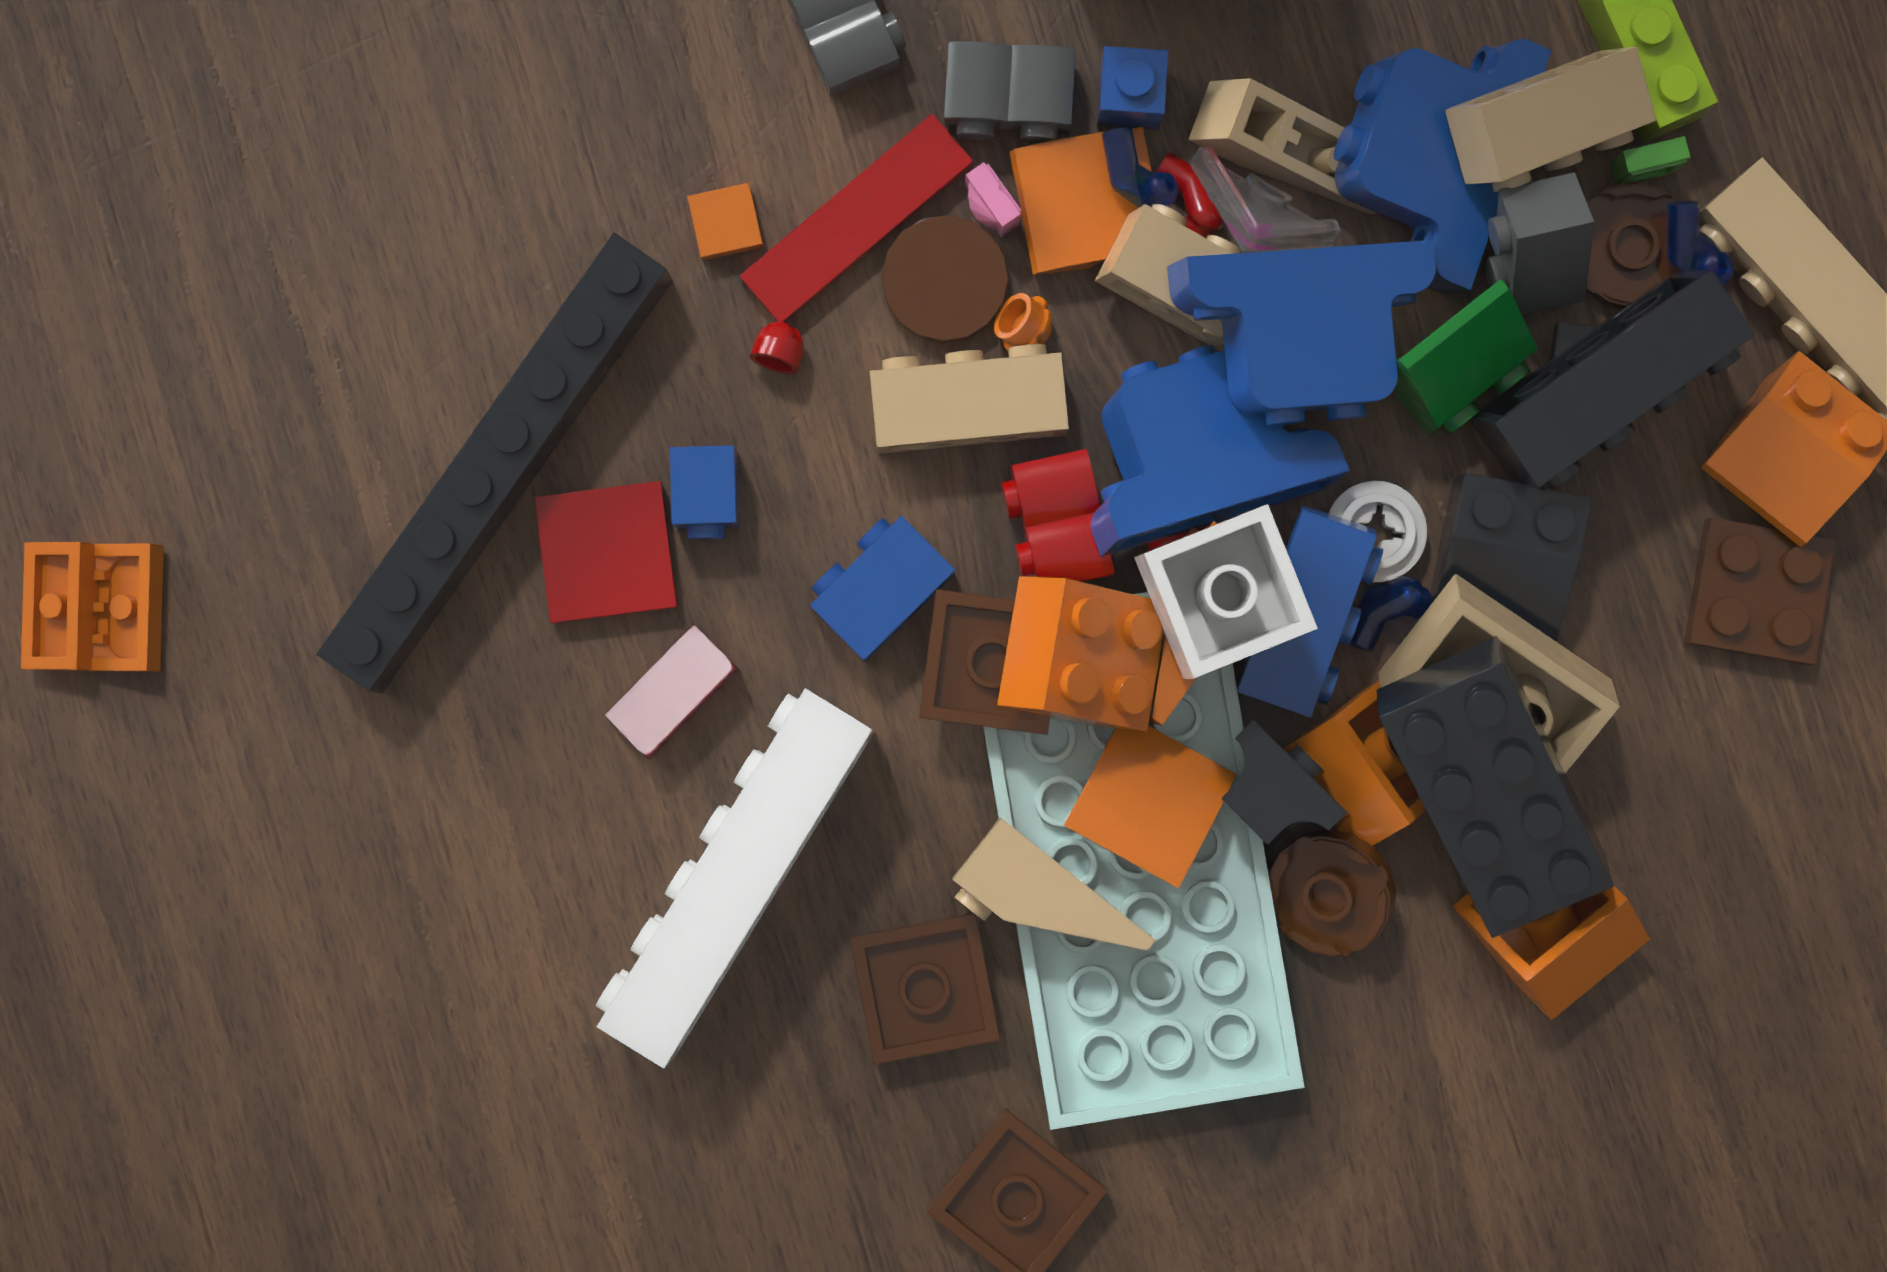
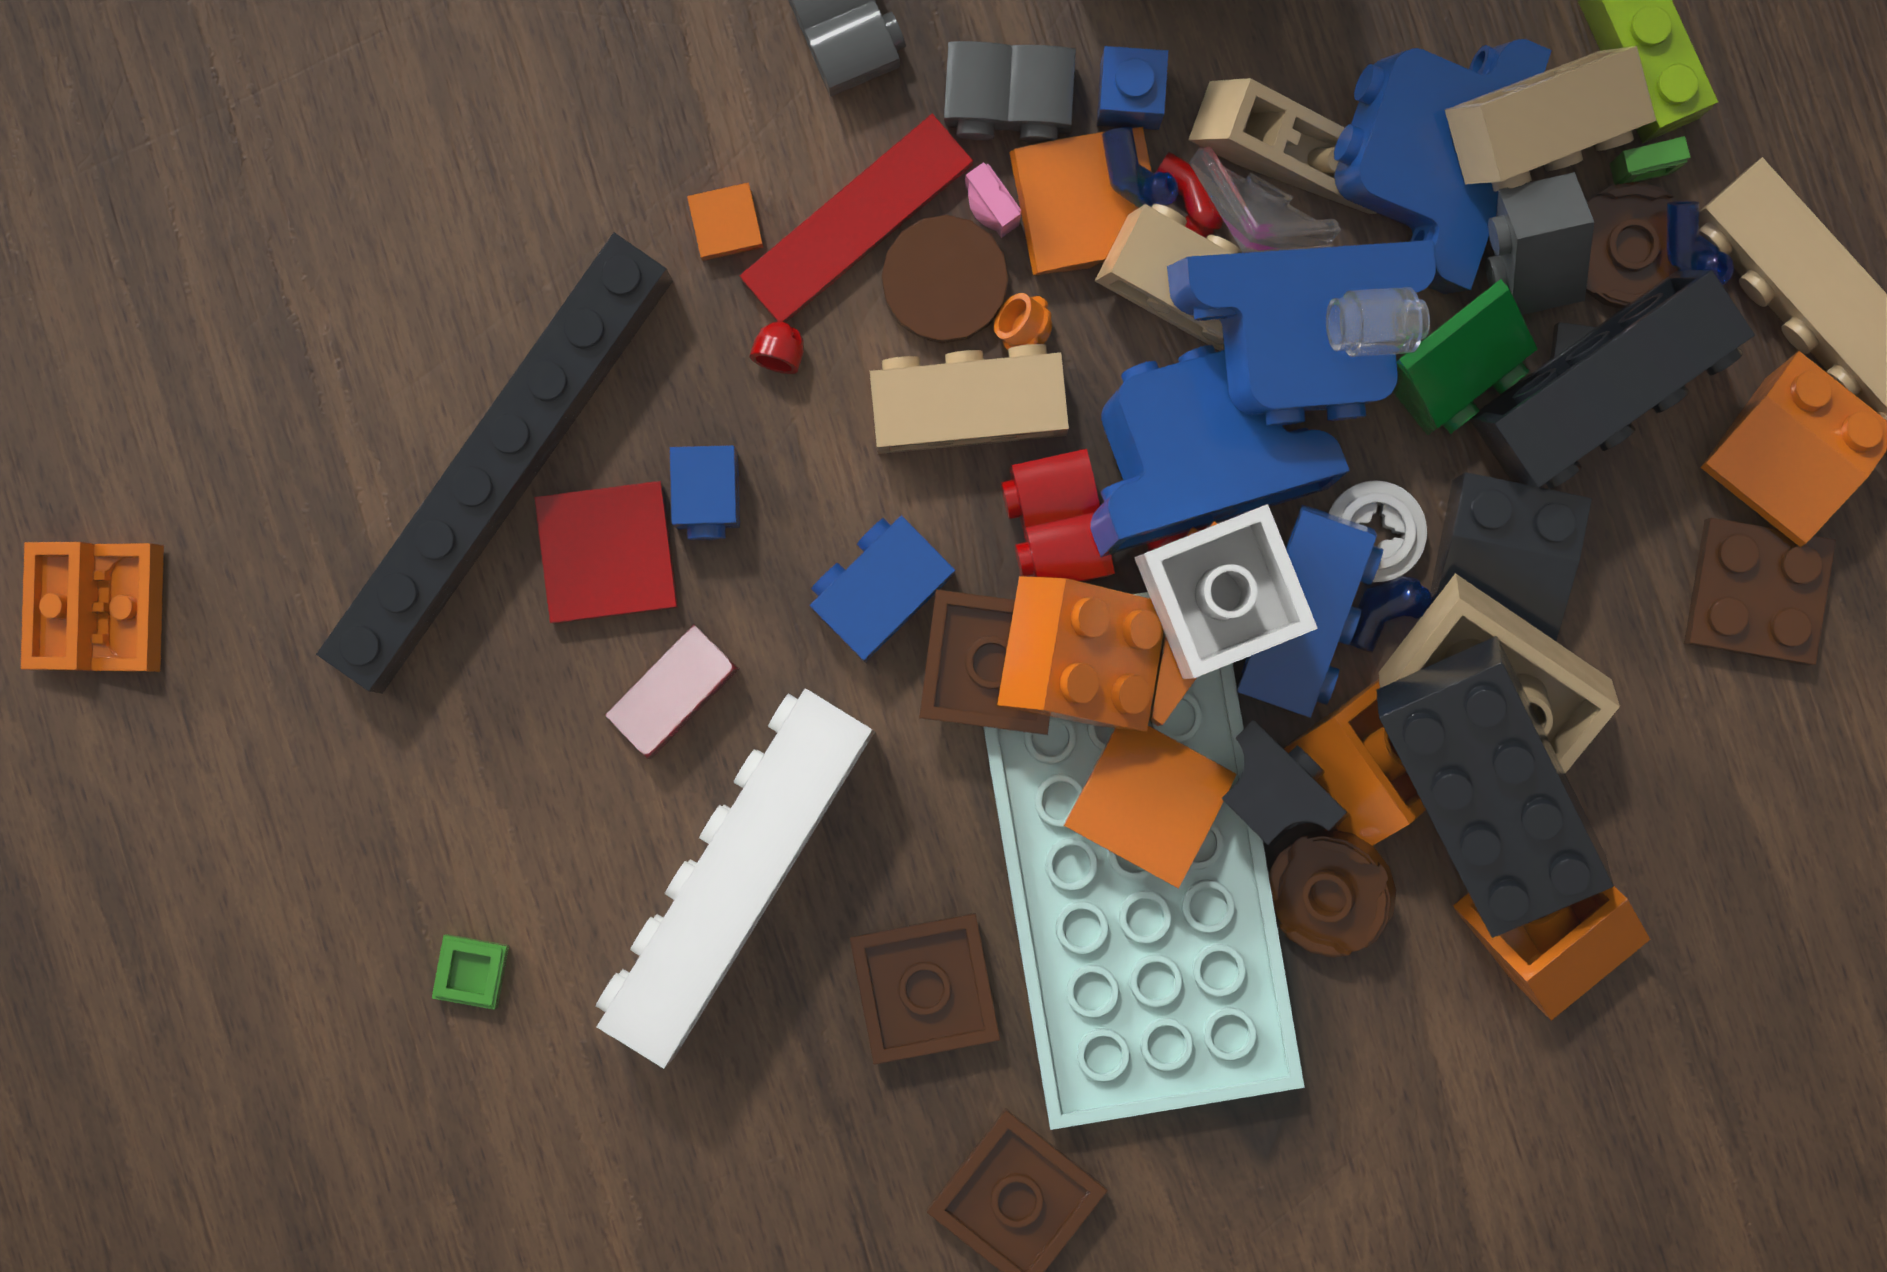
tan slope [952,818,1156,951] -> none
none -> bright green tile [432,934,509,1010]
none -> clear brick [1326,287,1430,357]

